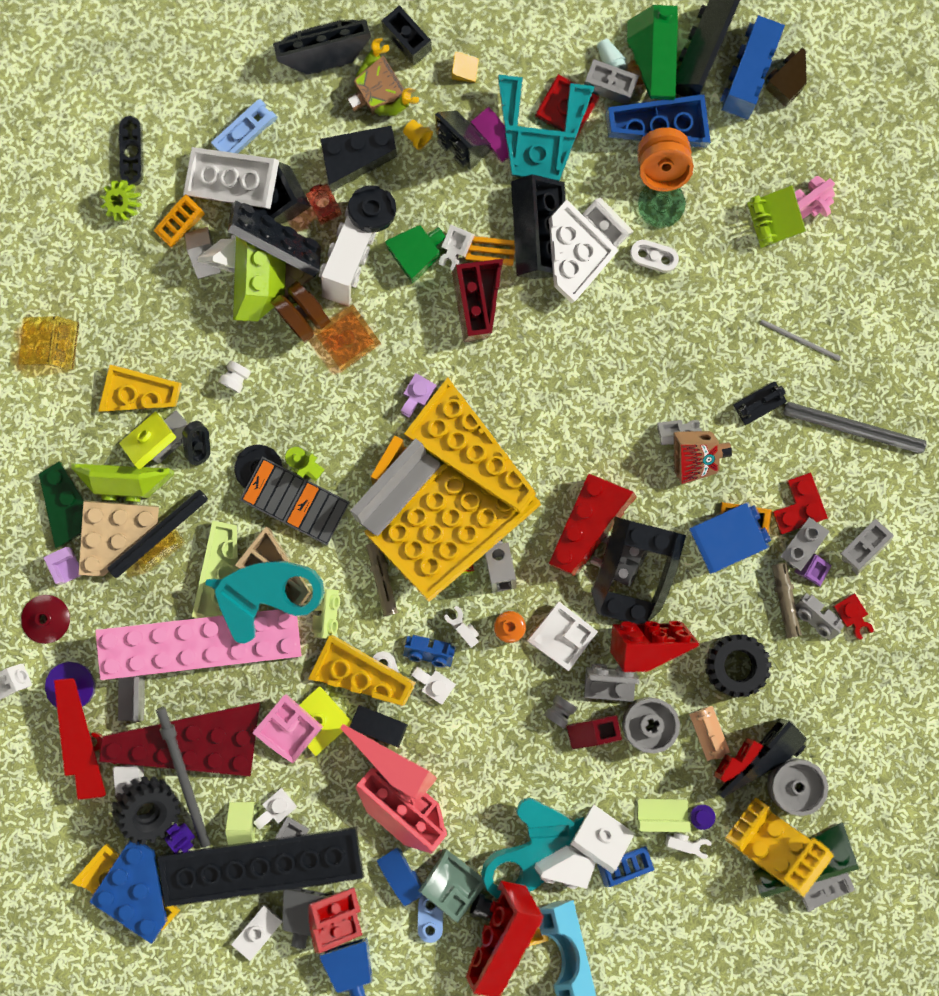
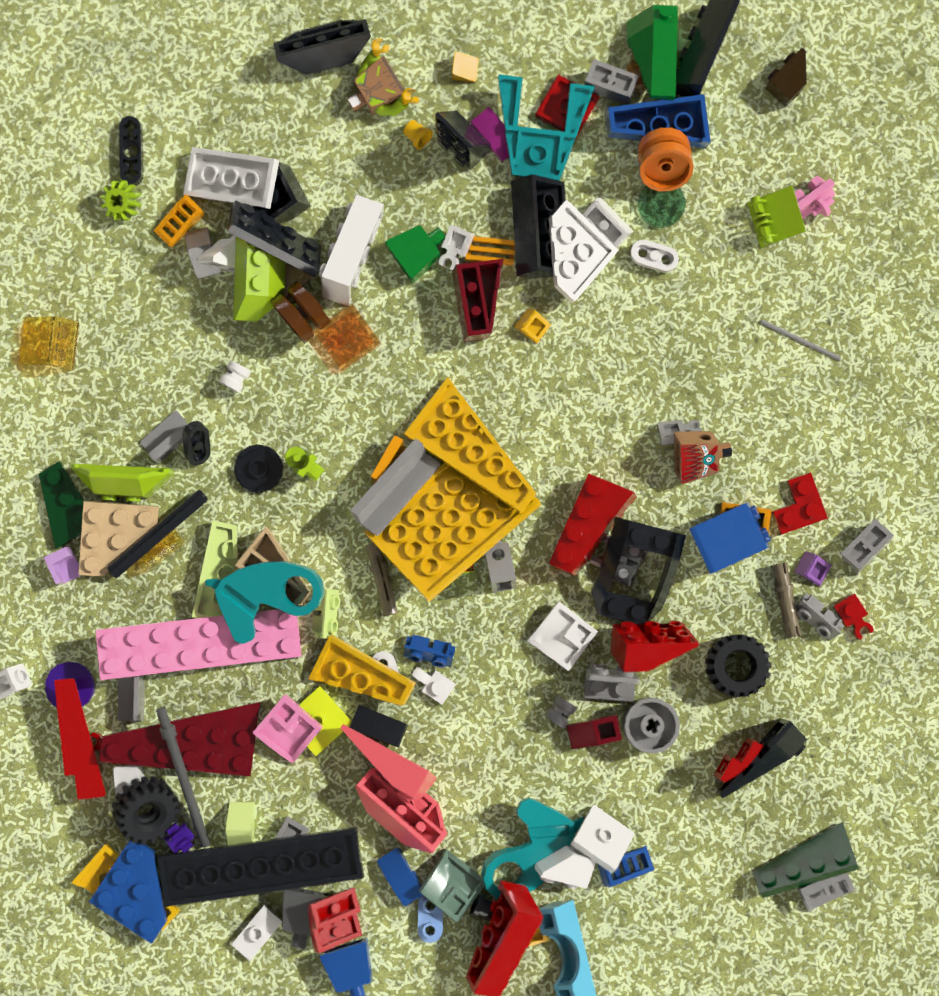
dark red dish [21,595,70,644] -> none
yellow wing [98,365,182,412] -> none
neon yellow plate [119,411,176,470] -> none
light blue plate [211,99,277,153] -> none
tile [240,457,350,545] -> none
white plate [253,788,298,830] -> none
clear red brick [306,184,342,225] -> none
black wedge [320,125,397,193] -> none
black tile [348,185,396,233] -> none
black brick [381,5,432,66] -> none
lavender plate [401,373,437,418] -> none
white plate [444,606,480,648] -> none
orange head [494,611,526,643] -> none
light aqua cone [597,39,627,70] -> none
yellowish green panel [638,799,690,832] -> none
white plate [665,832,711,859] -> none
light nougat hinge [689,706,730,761] -> none
dark purple plate [690,804,715,830] -> none
blue wedge [720,15,785,120] -> none
yellow plate [725,797,834,897] -> none
black hinge [733,381,787,426] -> none
light grey wheel [767,757,828,816] -> none
light grey hinge [780,517,830,571] -> none
dark grey axle [783,402,927,453] -> none
none -> yellow slope [514,308,551,344]

